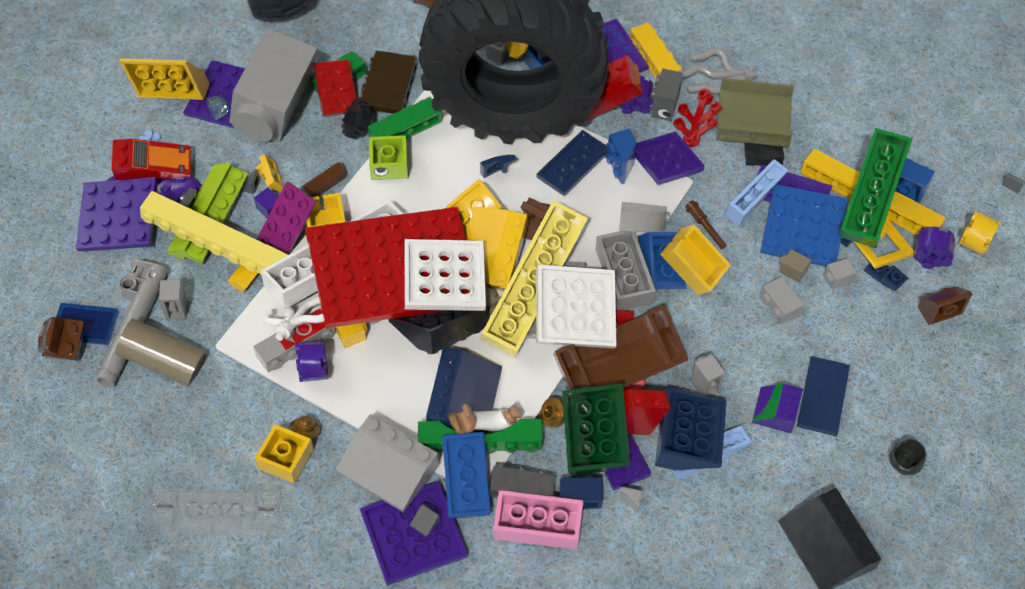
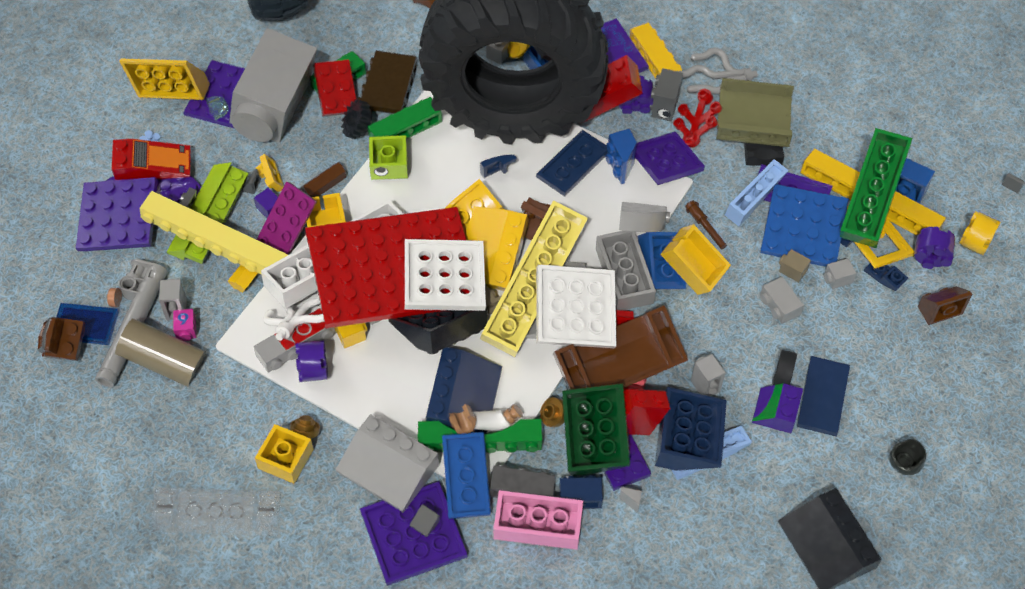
none -> nougat tile [107,288,122,307]
none -> dark pink brick [173,309,196,341]
none -> black tyre [773,350,797,385]

